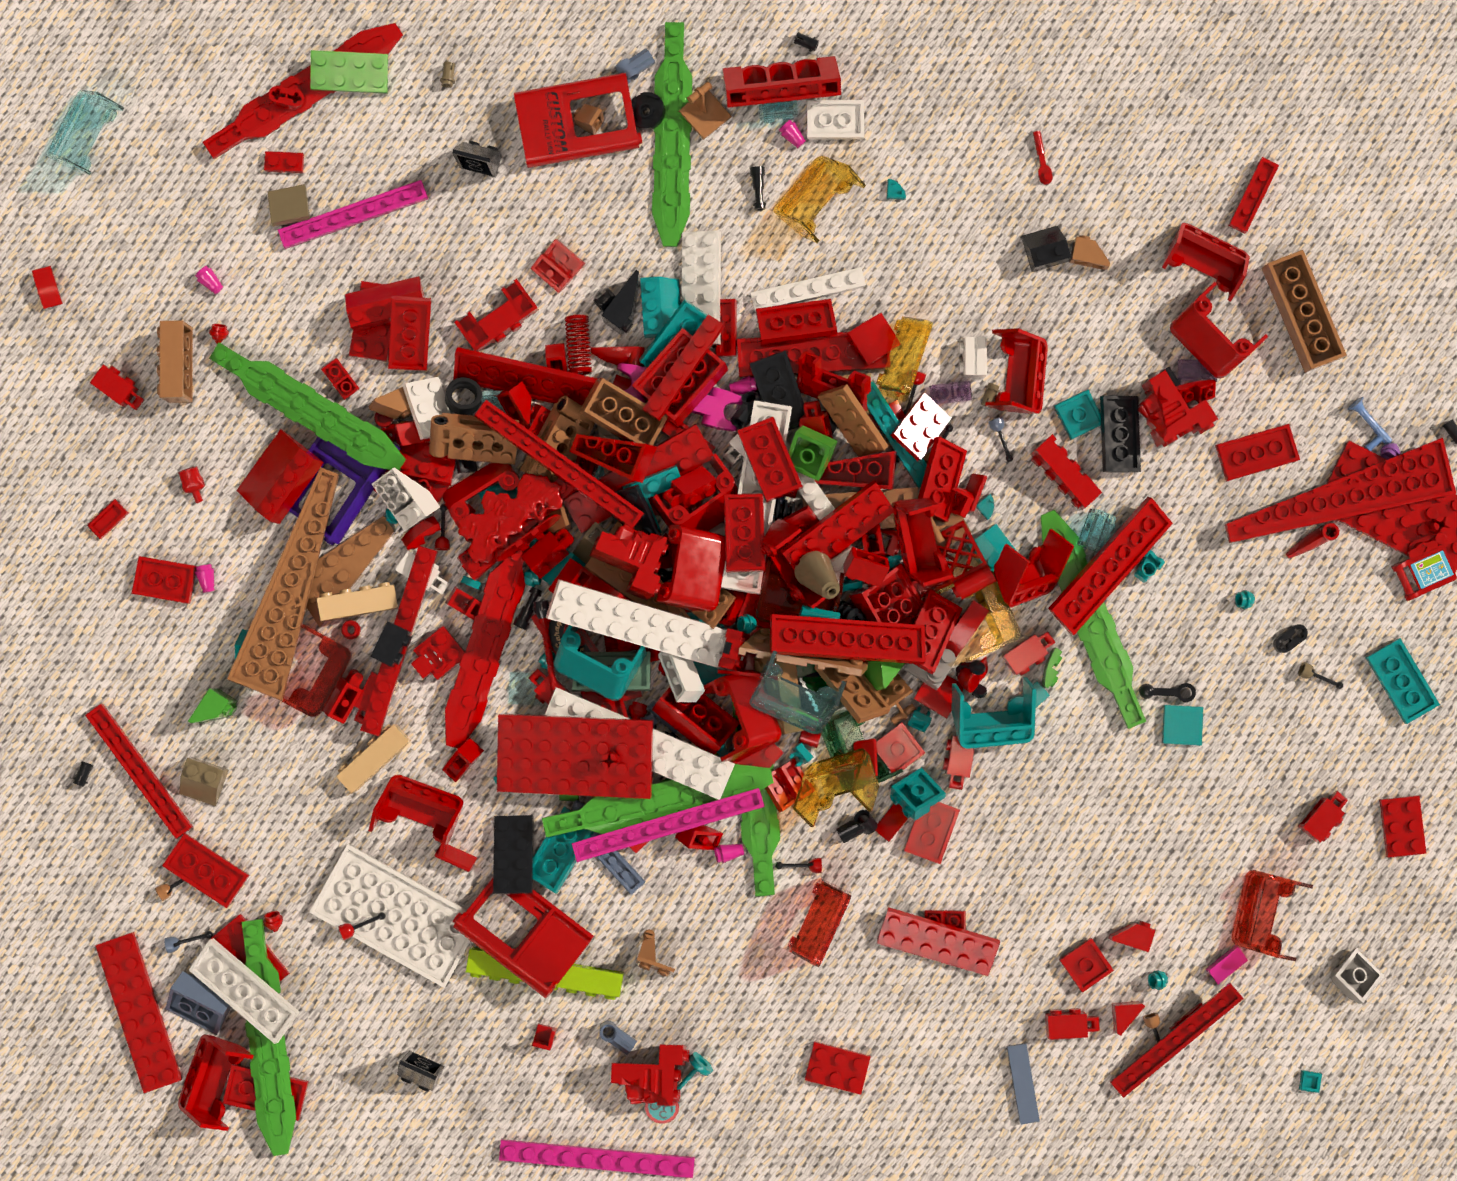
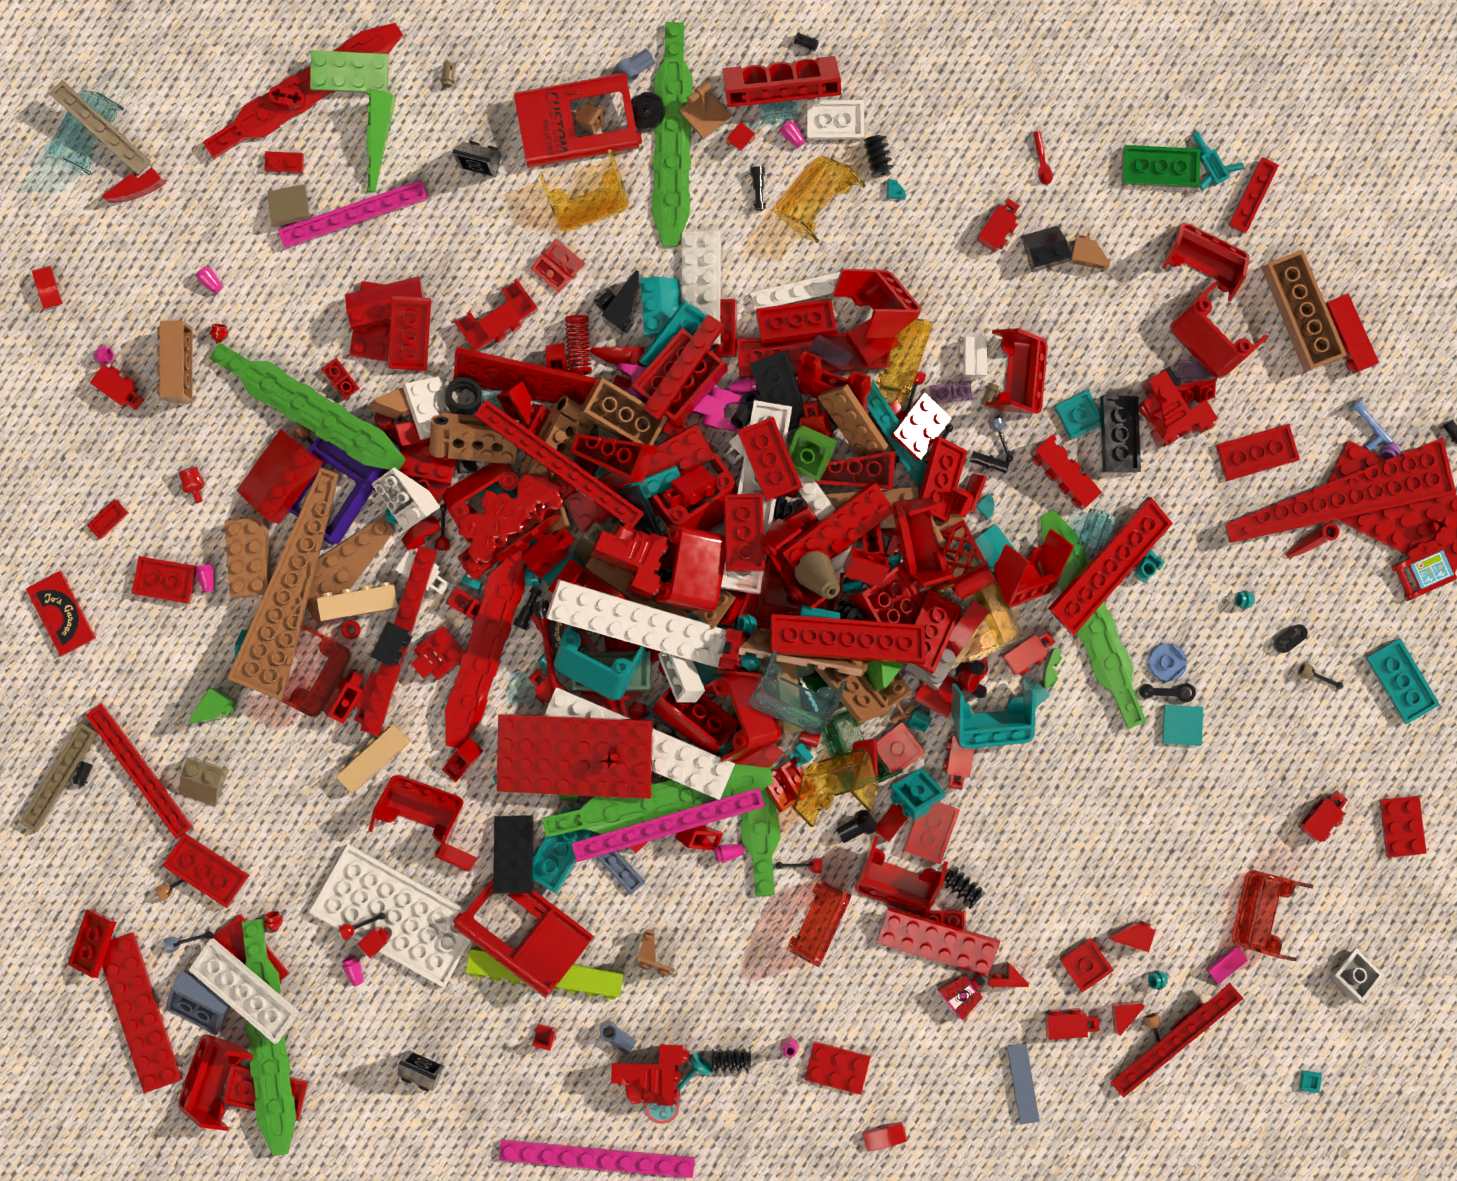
none -> dark tan plate [19,722,98,832]
none -> red tile [26,571,97,657]
none -> dark tan plate [49,80,151,176]
none -> red plate [67,909,117,978]
none -> dark pink plate [93,346,114,365]
none -> red slope [102,167,166,203]
none -> medium nougat brick [225,517,272,598]
none -> medium nougat hinge [293,425,314,445]
none -> dark pink cone [341,955,364,986]
none -> red brick [357,926,391,958]
none -> bright green wedge [367,88,396,192]
none -> clear yellow windscreen [539,149,629,232]
none -> black piece [712,1048,751,1074]
none -> red panel [726,122,755,151]
none -> teal plate [742,652,761,671]
none -> dark pink cone [780,1038,799,1058]
none -> slope [808,334,853,371]
none -> red windscreen [832,269,922,339]
none -> red windscreen [855,836,948,915]
none -> slope [862,1122,908,1152]
none -> black piece [863,135,894,178]
none -> torso [937,973,986,1021]
none -> black piece [944,866,983,909]
none -> black pin [970,450,1010,474]
none -> red brick [976,199,1020,253]
none -> red slope [987,961,1029,987]
none -> green plate [1122,145,1201,188]
none -> medium blue tile [1148,643,1187,682]
none -> teal piece [1192,131,1245,191]
none -> red brick [1325,293,1379,375]

